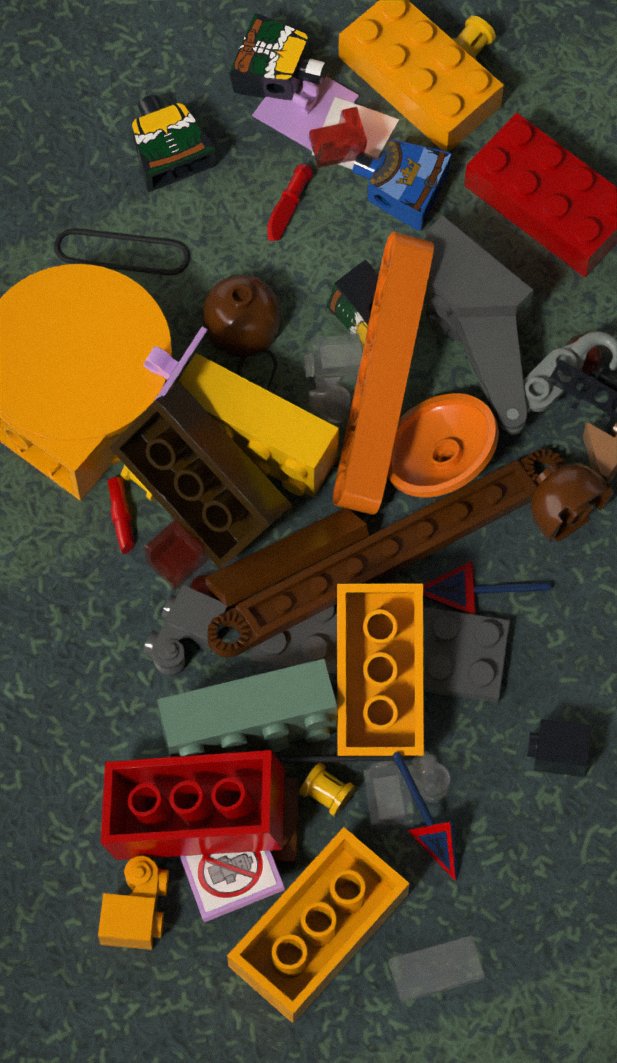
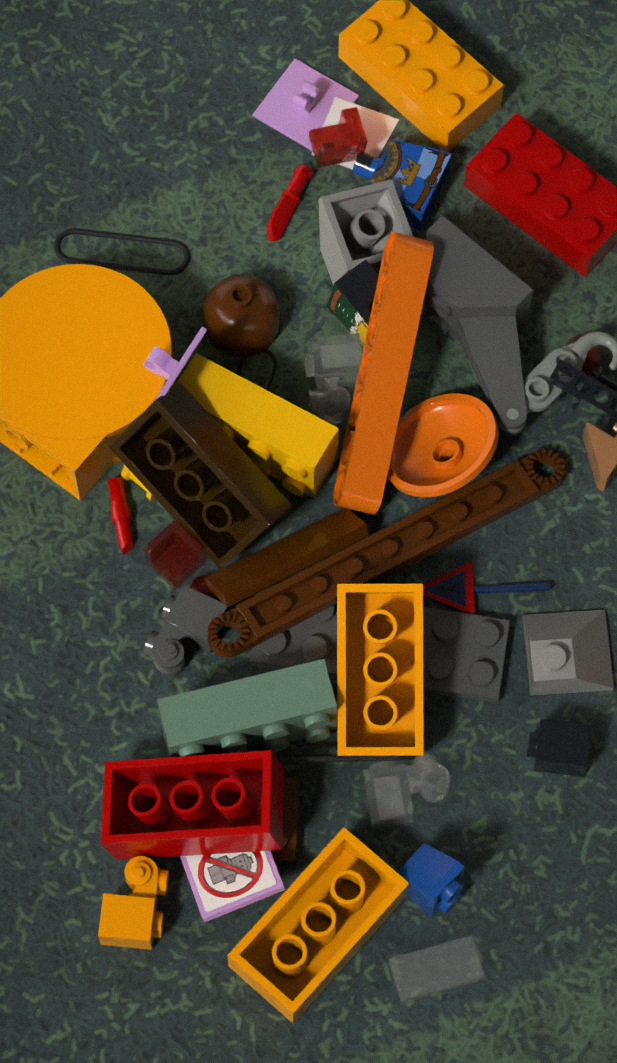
torso [131,95,216,192] -> none
torso [229,13,328,100] -> none
yellow bush [299,762,355,817] -> none
dark blue piece [393,752,458,881] -> none
yellow bush [452,16,496,61] -> none
reddish brown cylinder [530,463,614,542] -> none
none -> light grey slope [318,179,414,286]
none -> blue slope [397,843,465,918]
none -> light grey slope [522,610,614,696]

